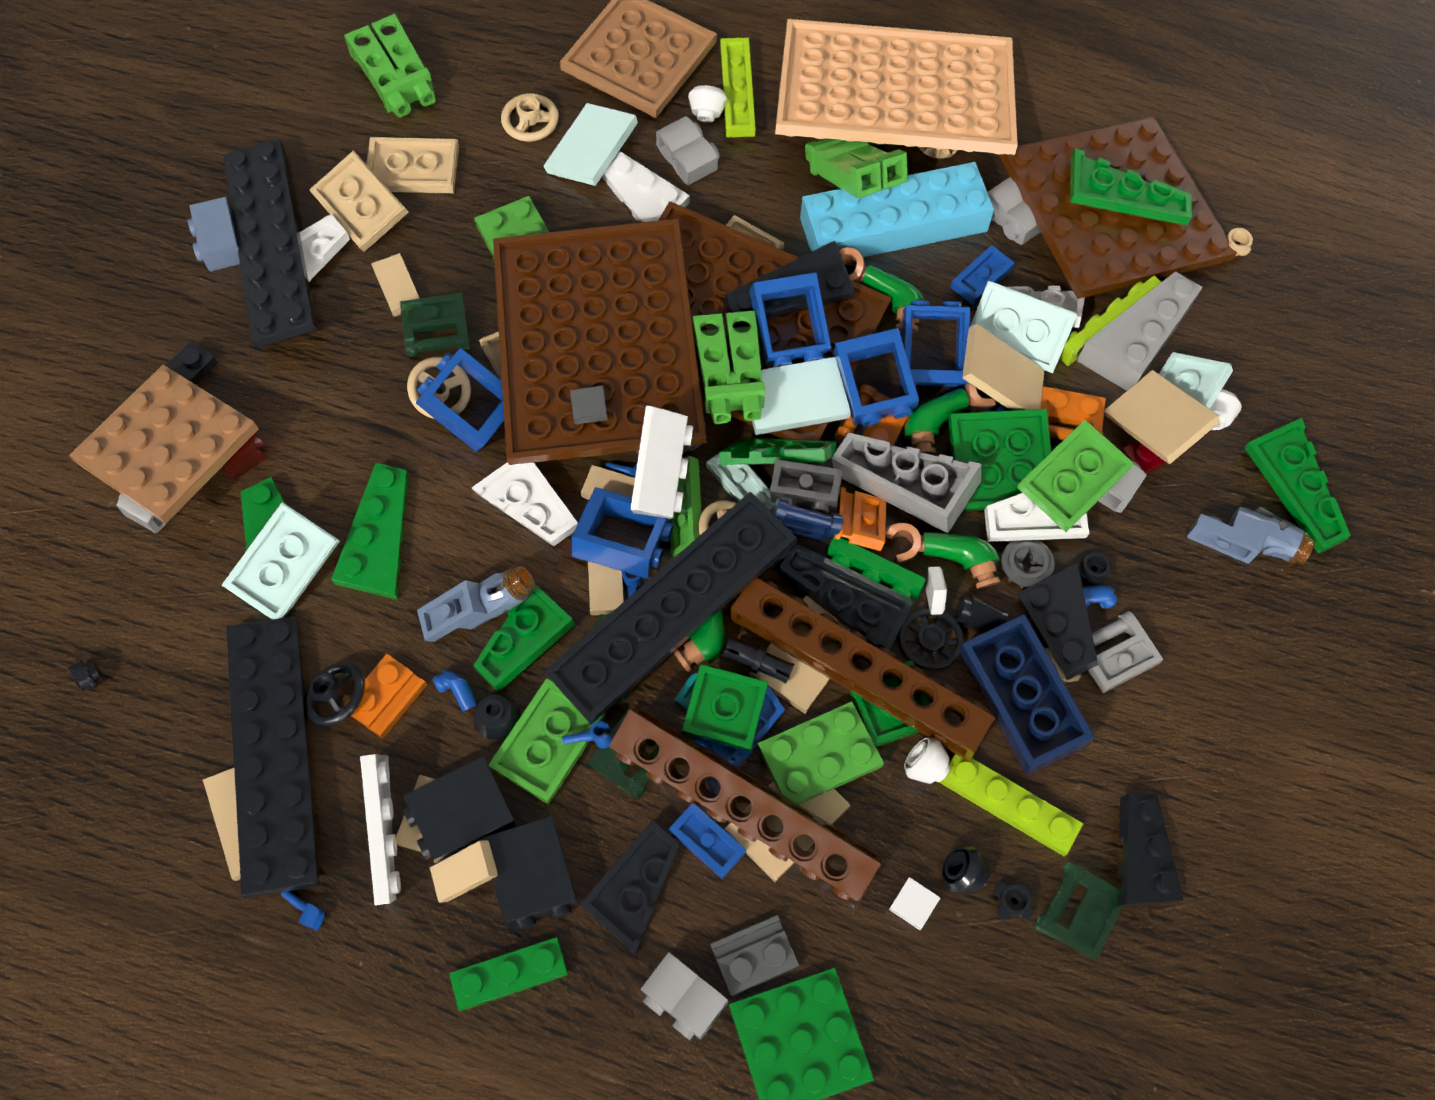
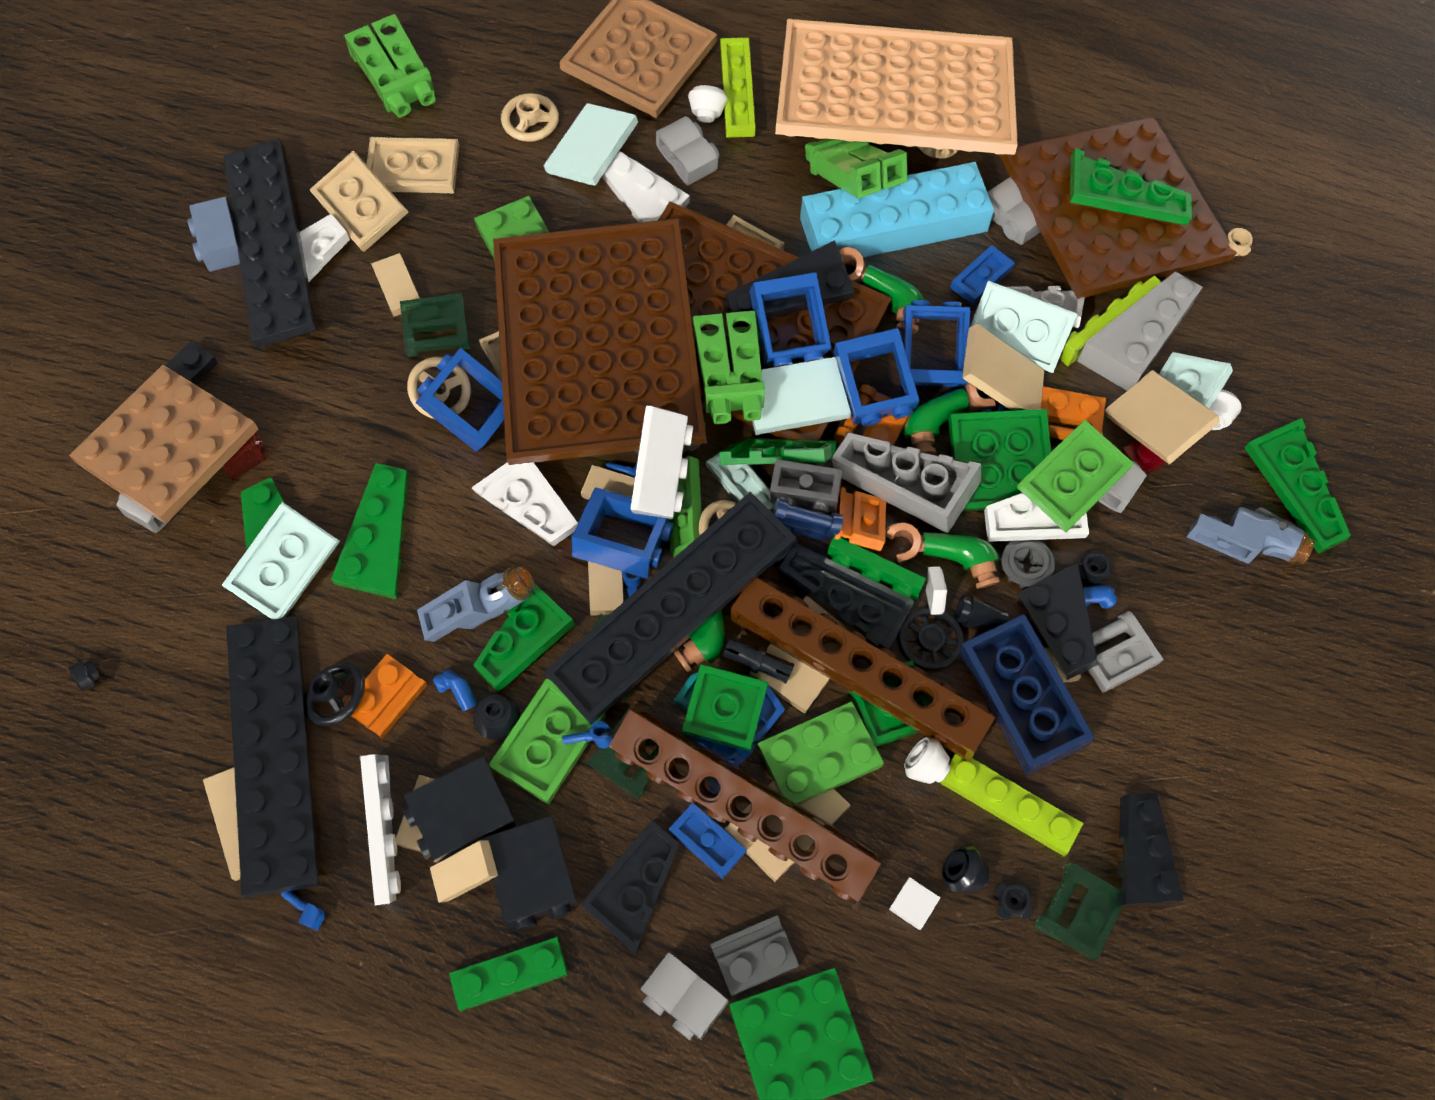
dark grey tile [570,386,608,425] -> none

